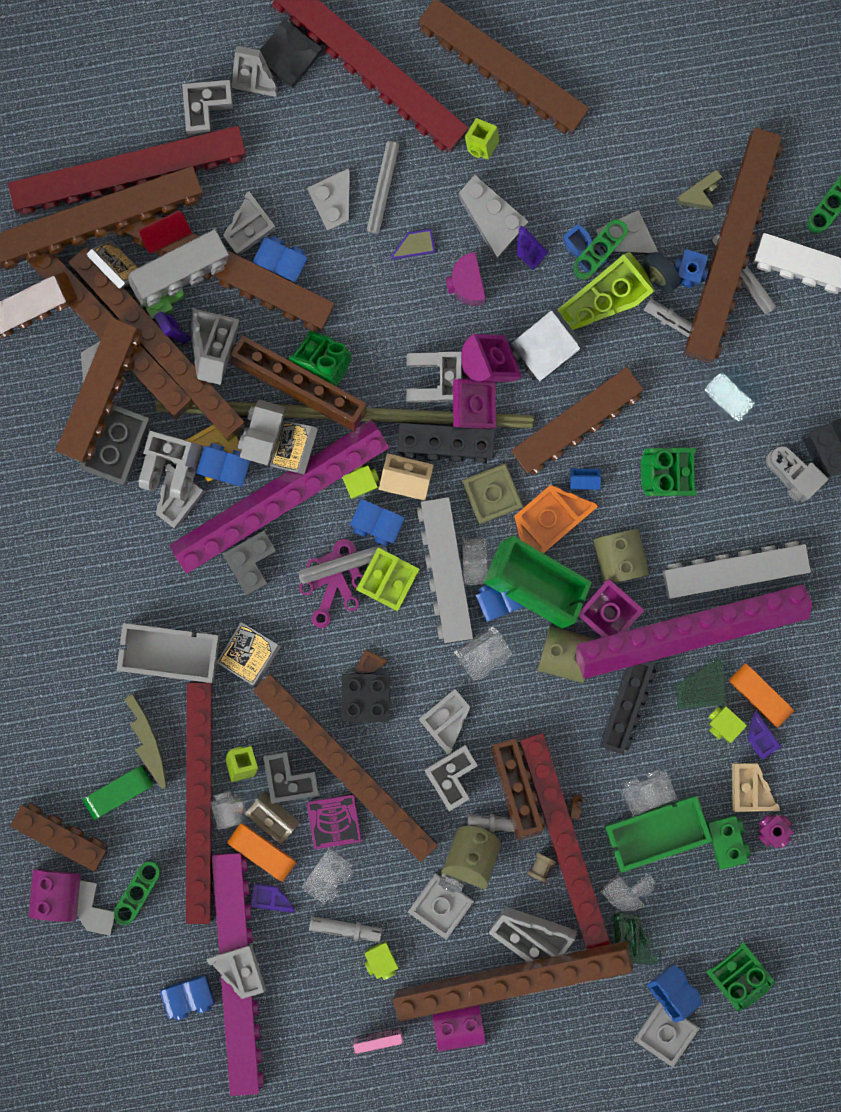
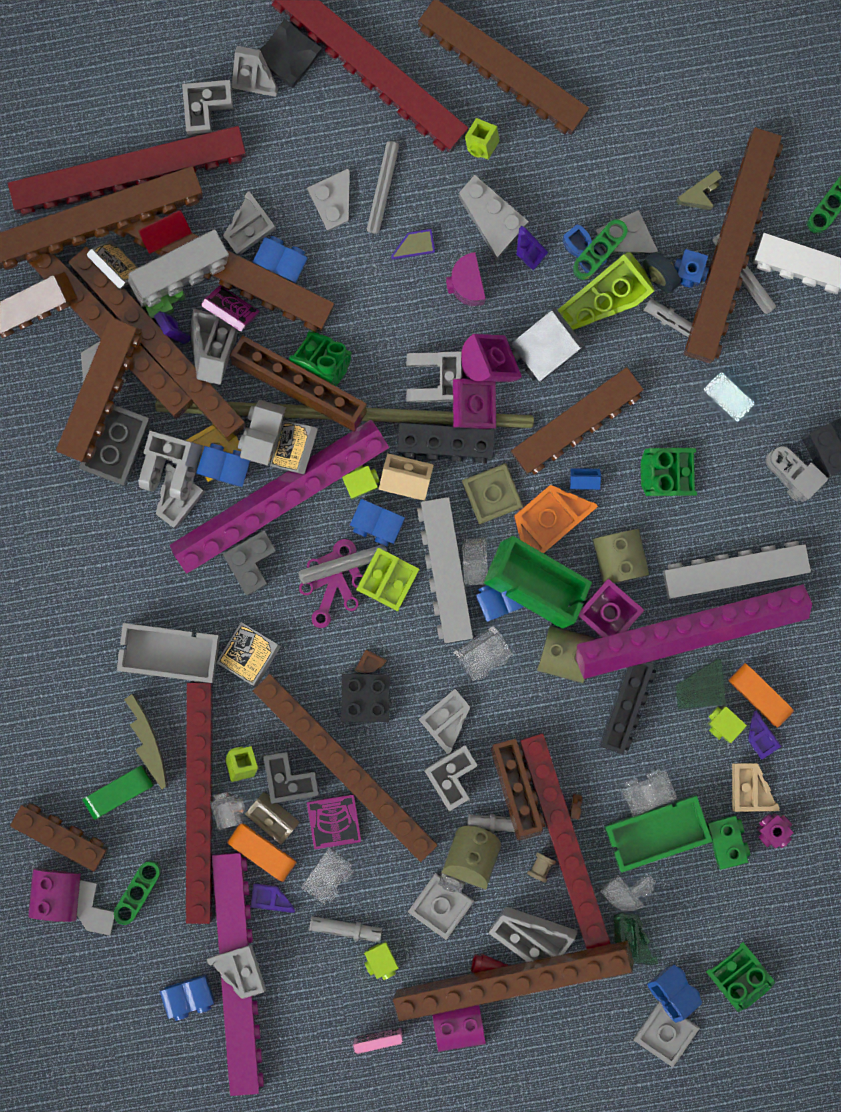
none -> magenta tile [201,286,259,331]
none -> dark red cone [471,953,508,973]

